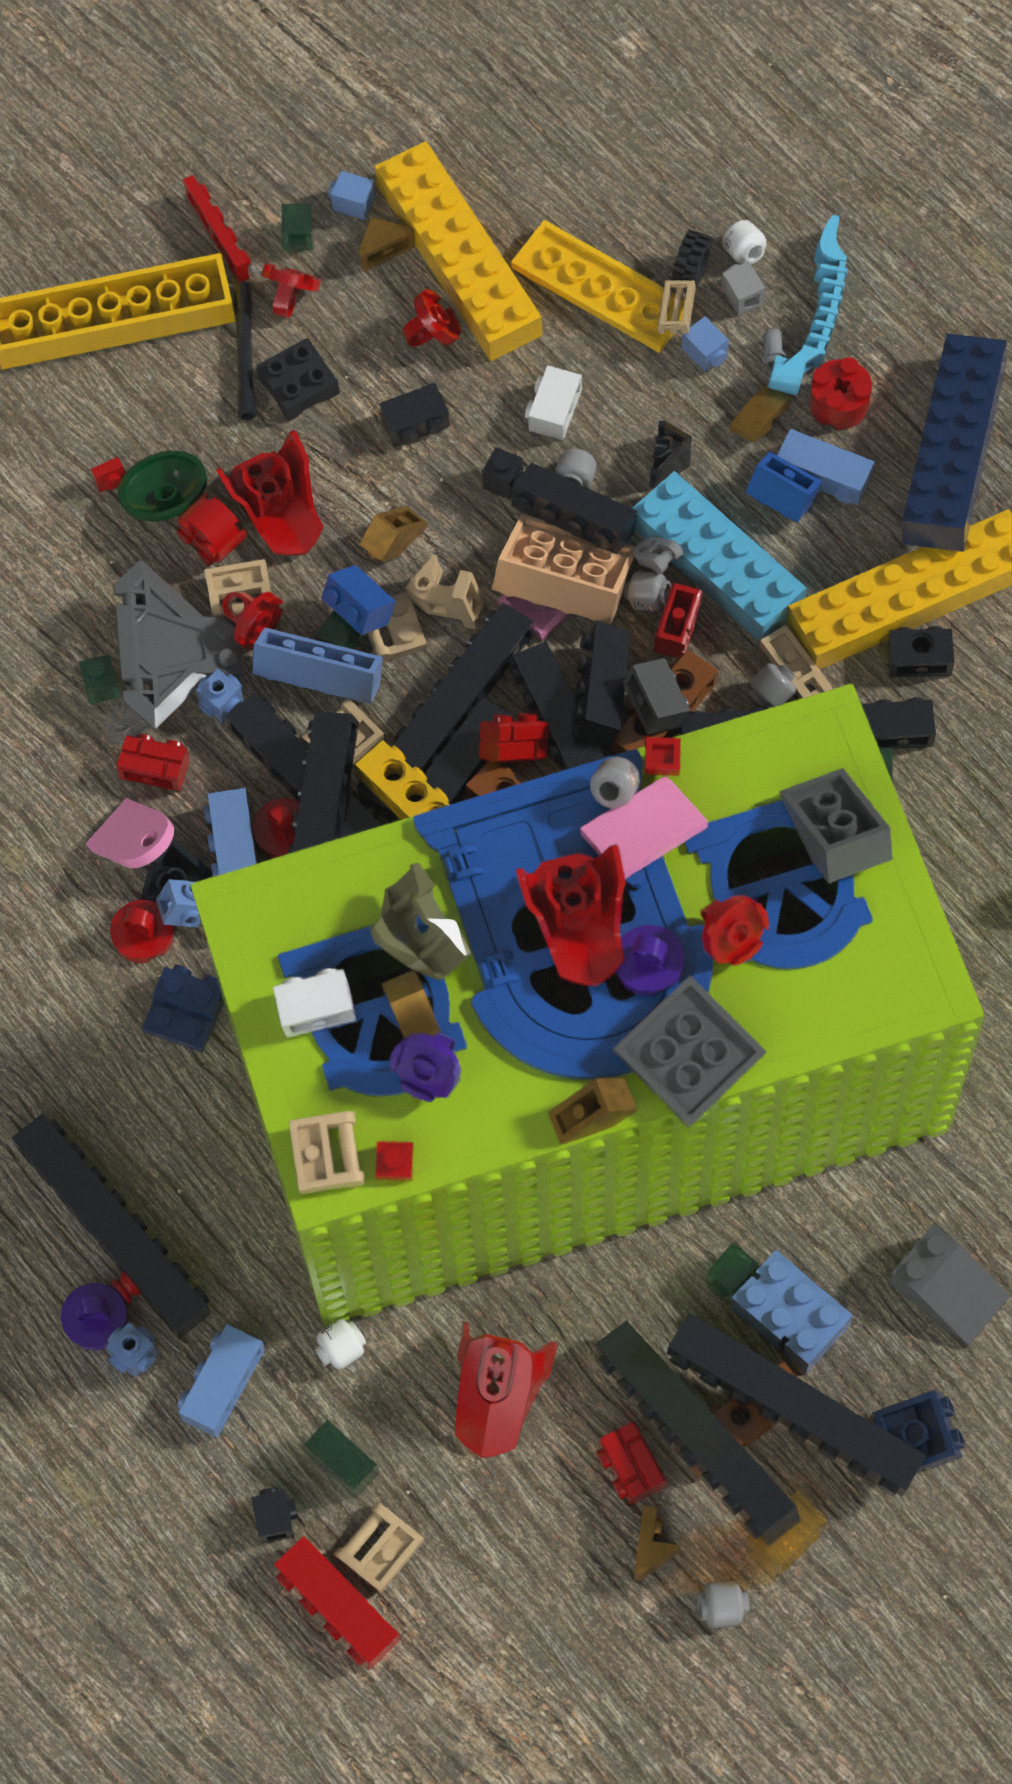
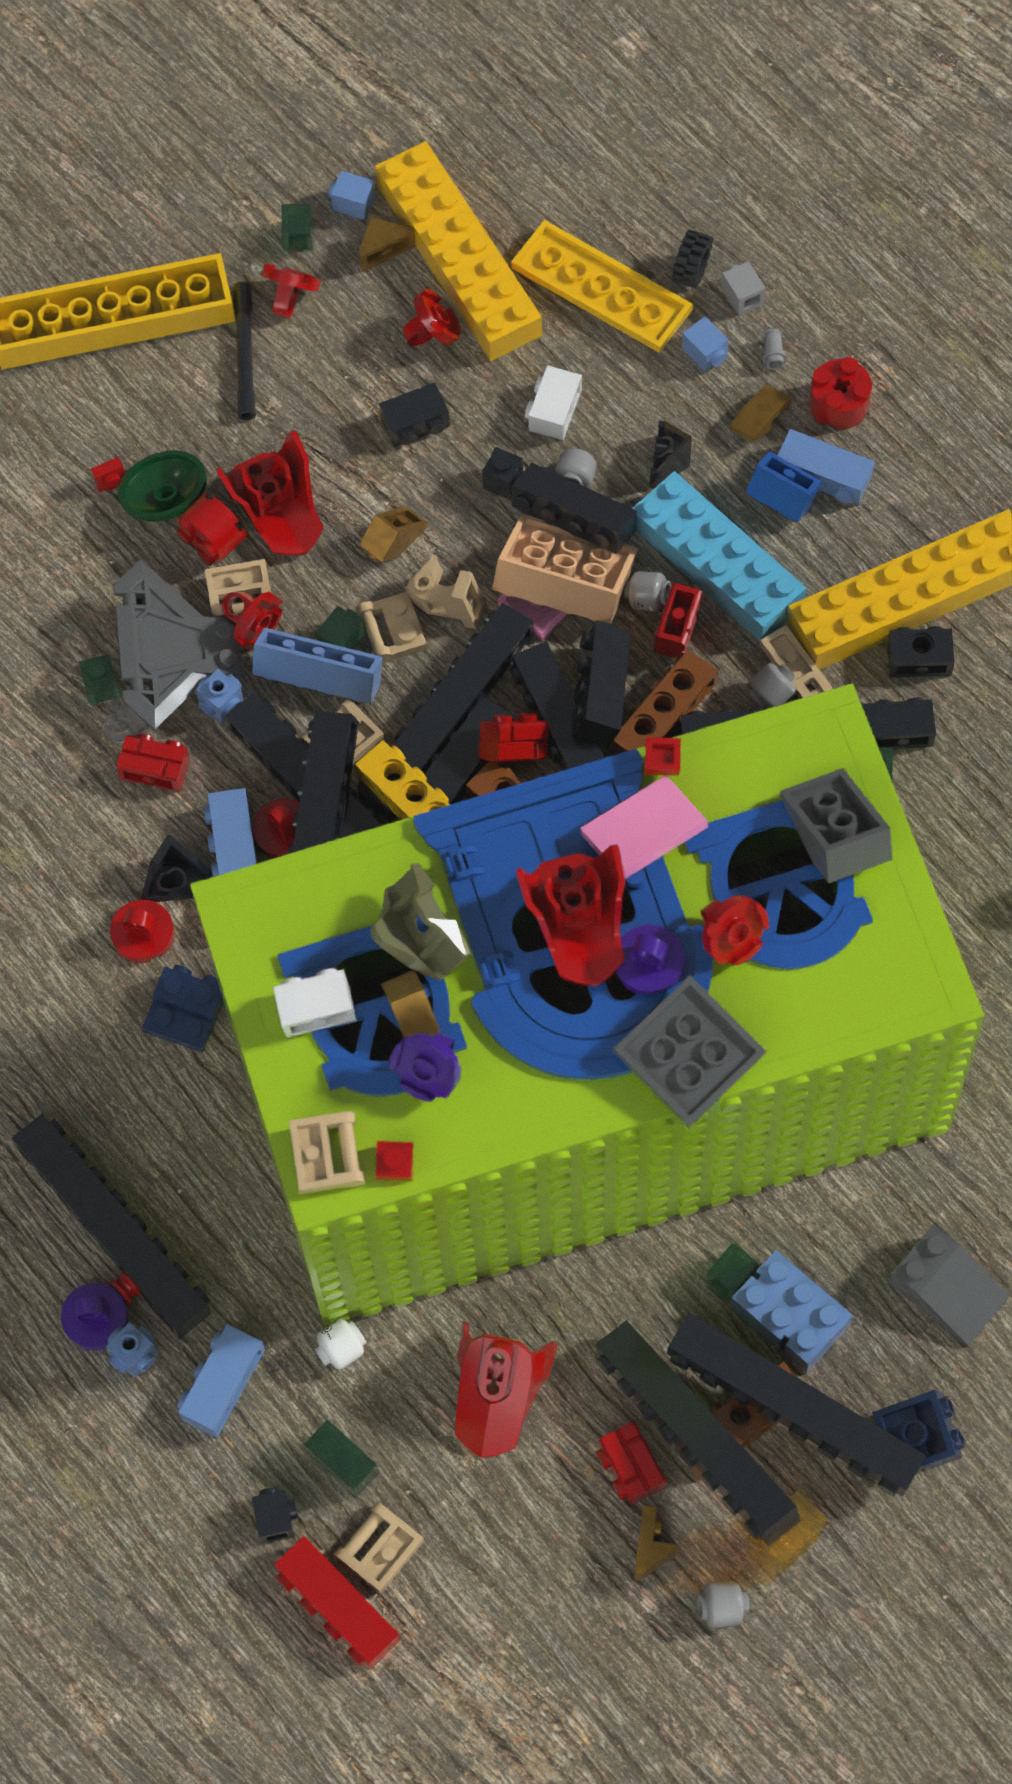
bright pink tile [86,798,174,868] -> none
medium blue brick [156,879,201,927] -> none
red plate [183,175,251,282] -> none
black brick [256,338,340,422] -> none
blue brick [321,565,396,635] -> none
pearl gold slope [548,1078,637,1144] -> none
light grey head [590,757,640,808] -> none
dark grey brick [622,658,690,734] -> none
light grey plate [632,536,683,574] -> none
tan tile [658,280,696,334] -> none
white head [722,220,766,264] -> none
medium azure piece [767,215,848,396] -> none
dark blue brick [902,333,1007,552] -> none

